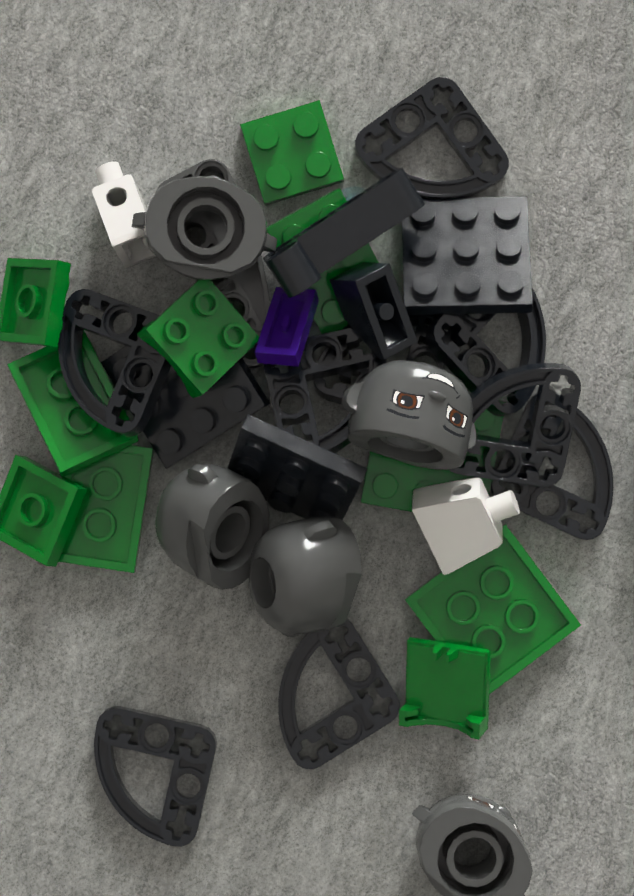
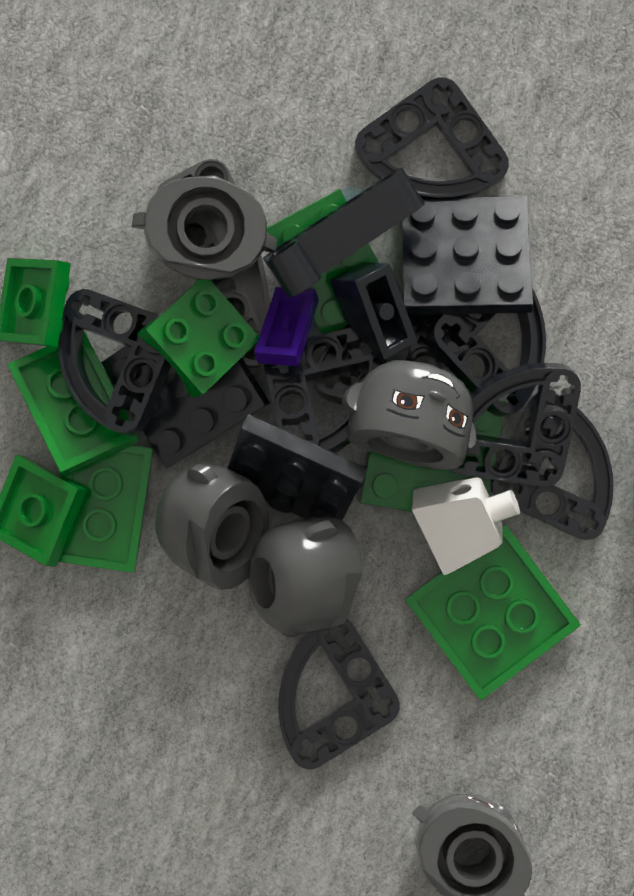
white torso [92,162,156,268] -> none
black beam [94,706,217,847] -> none
green plate [240,100,344,206] -> none
green piece [399,637,491,740] -> none

